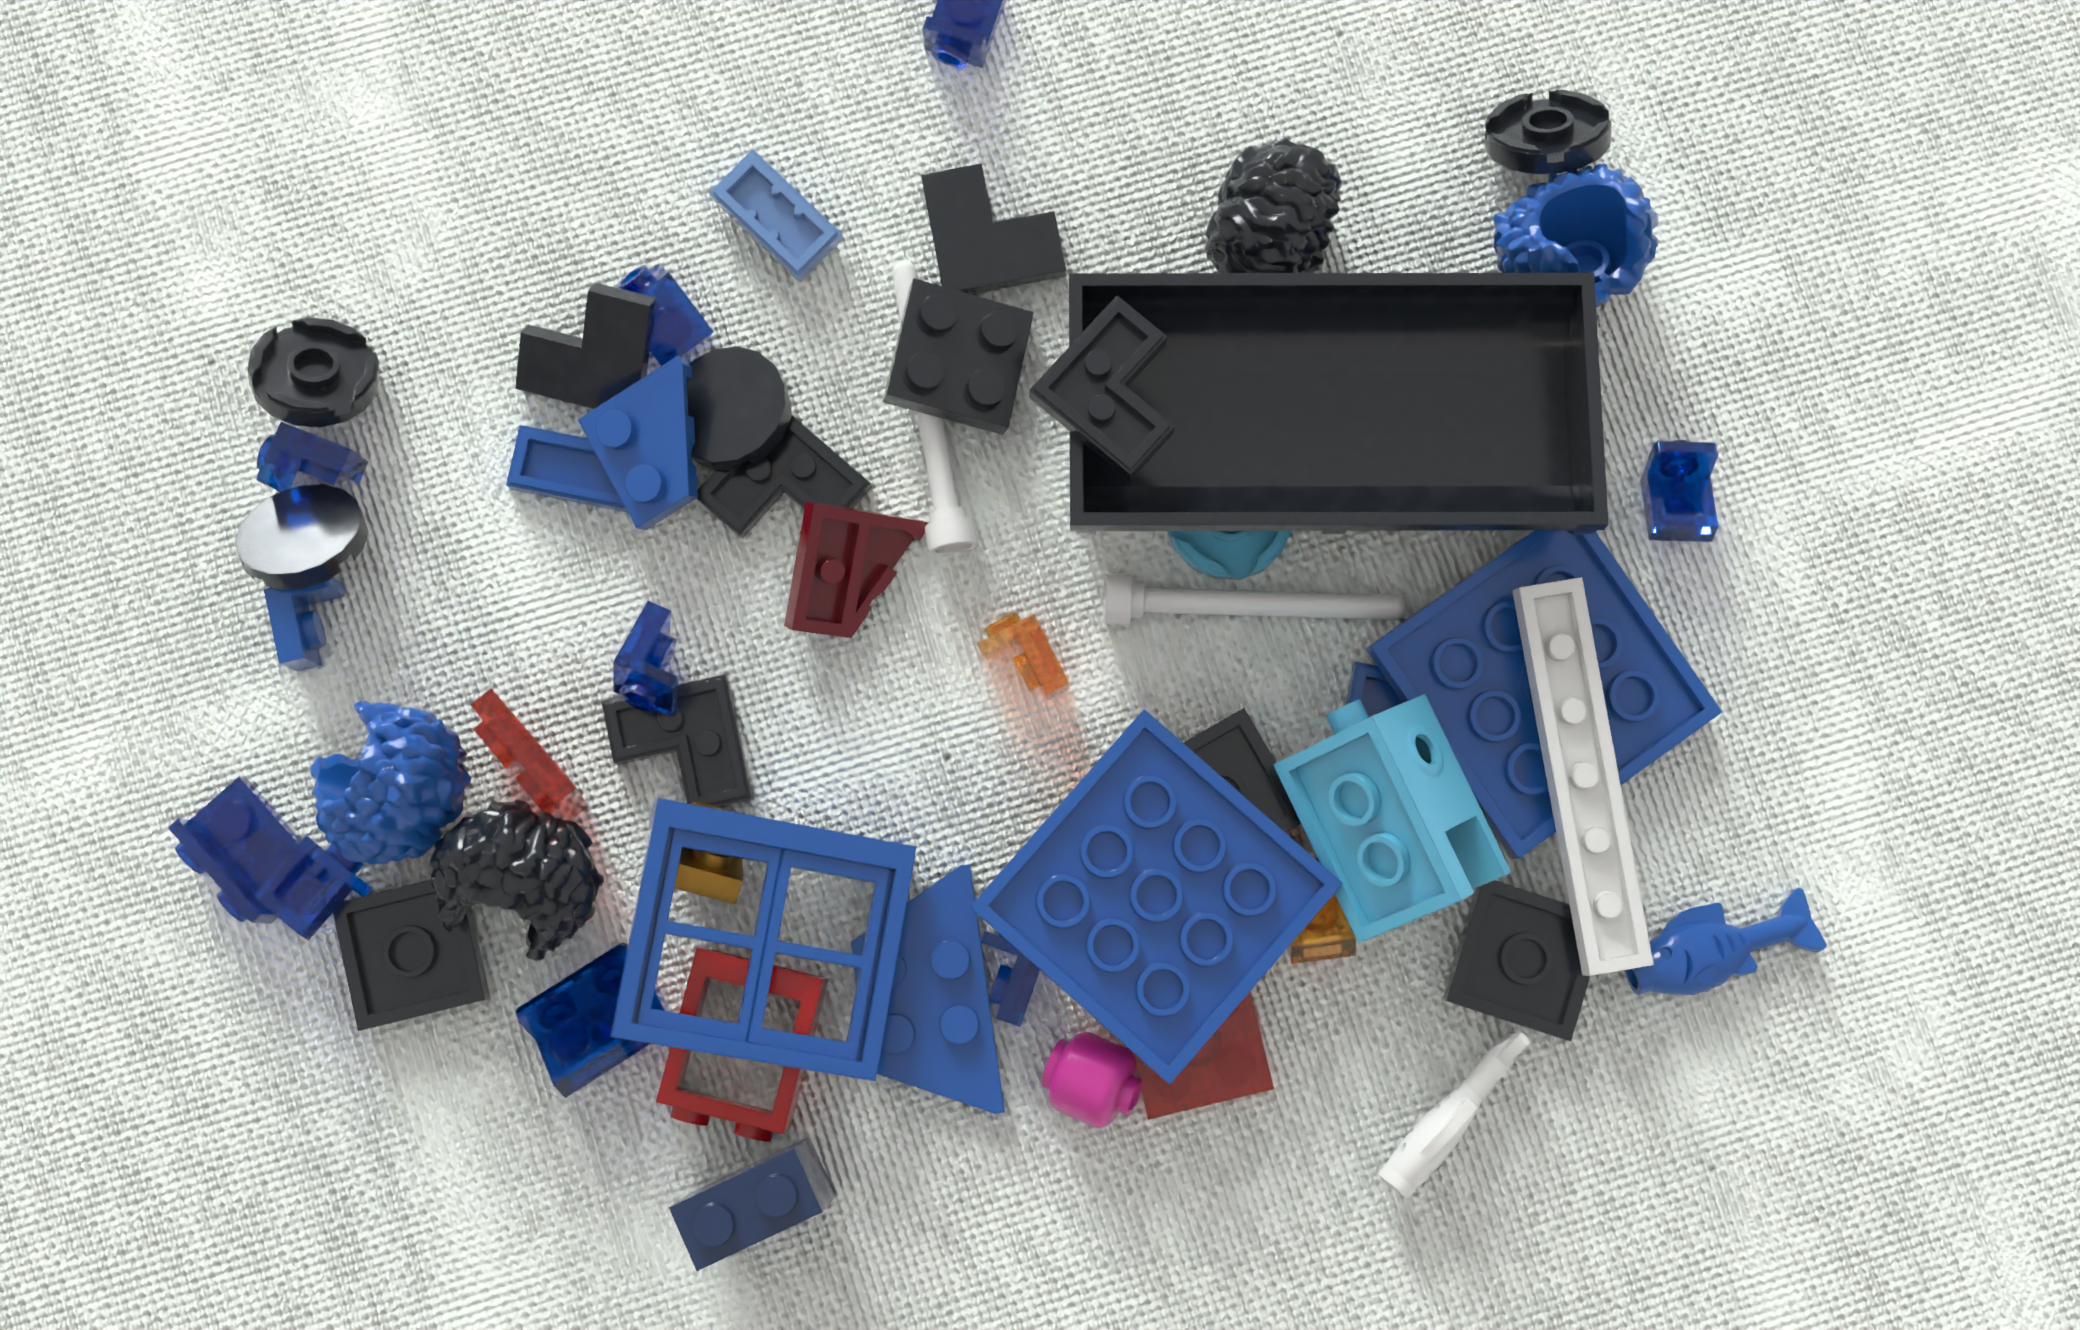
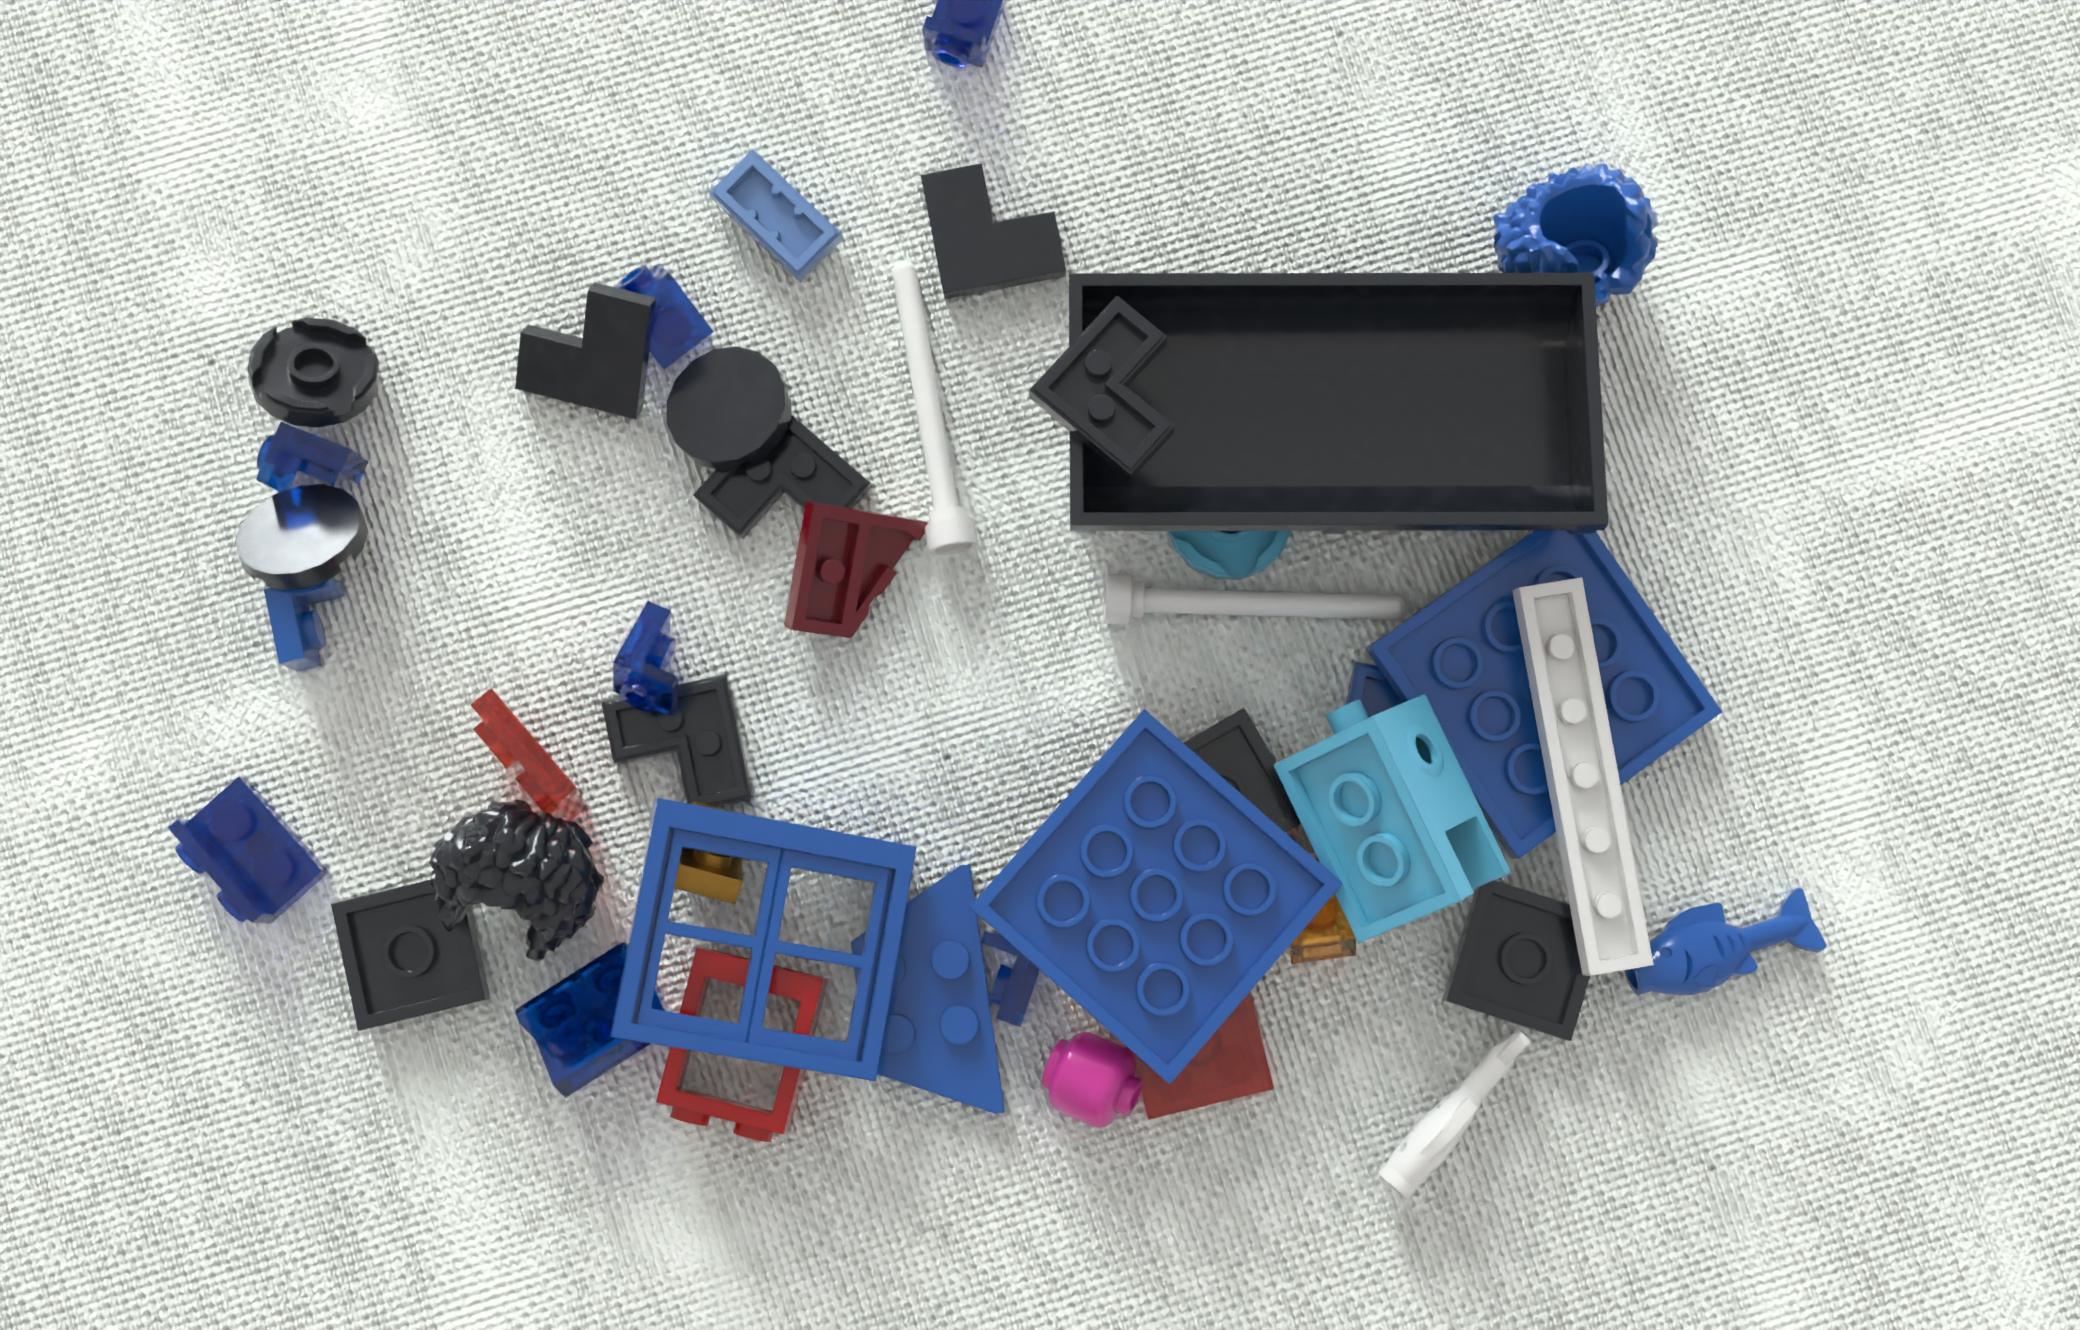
clear blue bracket [253,836,372,941] -> none
blue hair [310,701,471,864] -> none
blue tile [506,425,628,513] -> none
blue wing [578,356,698,530] -> none
dark blue brick [669,1136,836,1271] -> none
black plate [883,278,1034,435] -> none
clear orange bracket [977,612,1070,700] -> none
black hair [1205,137,1342,273] -> none
black tile [1485,90,1612,174] -> none
clear blue bracket [1640,440,1718,542] -> none

